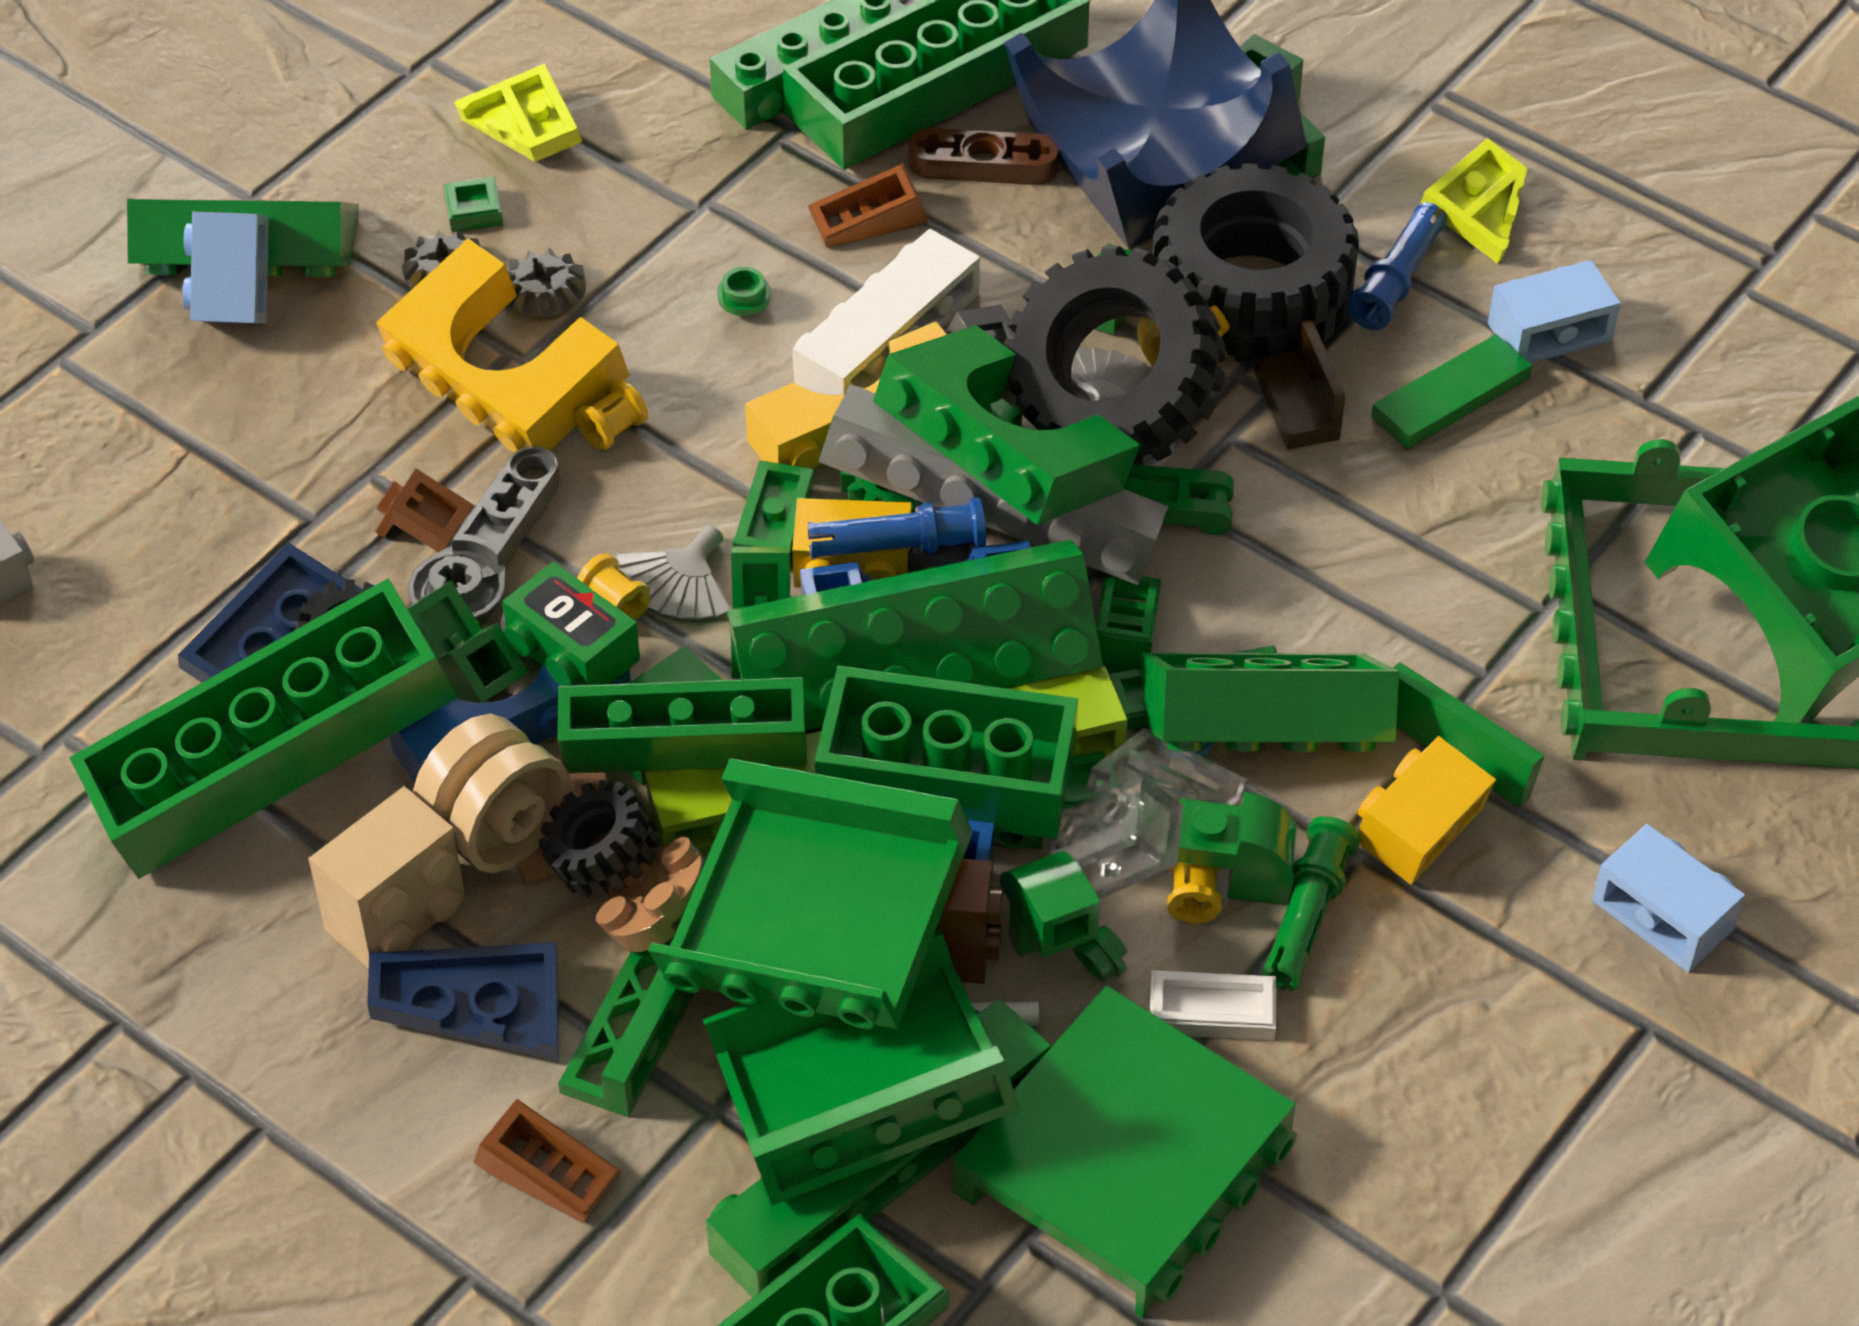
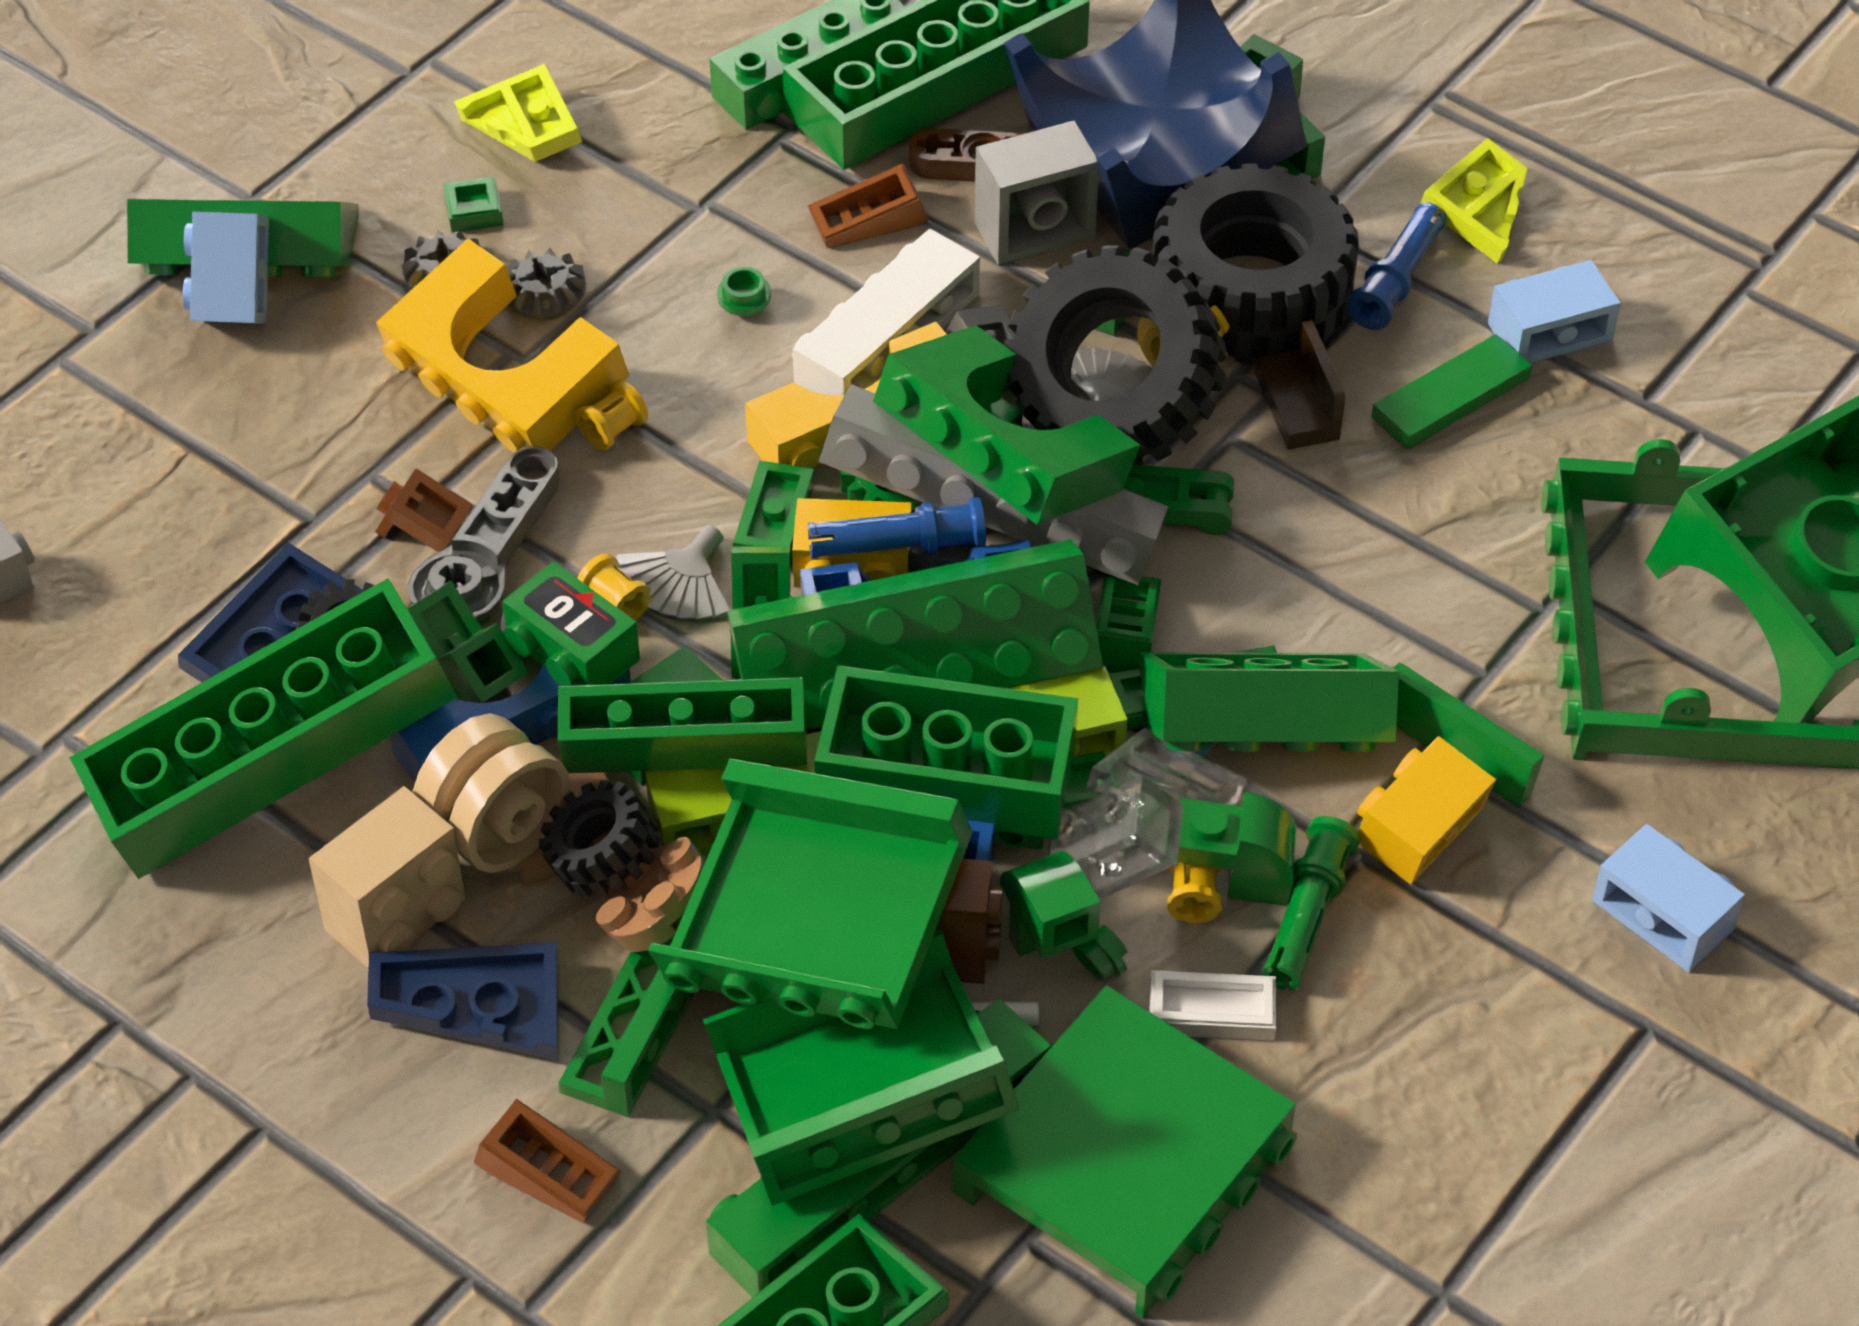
none -> light grey brick [975,121,1099,265]

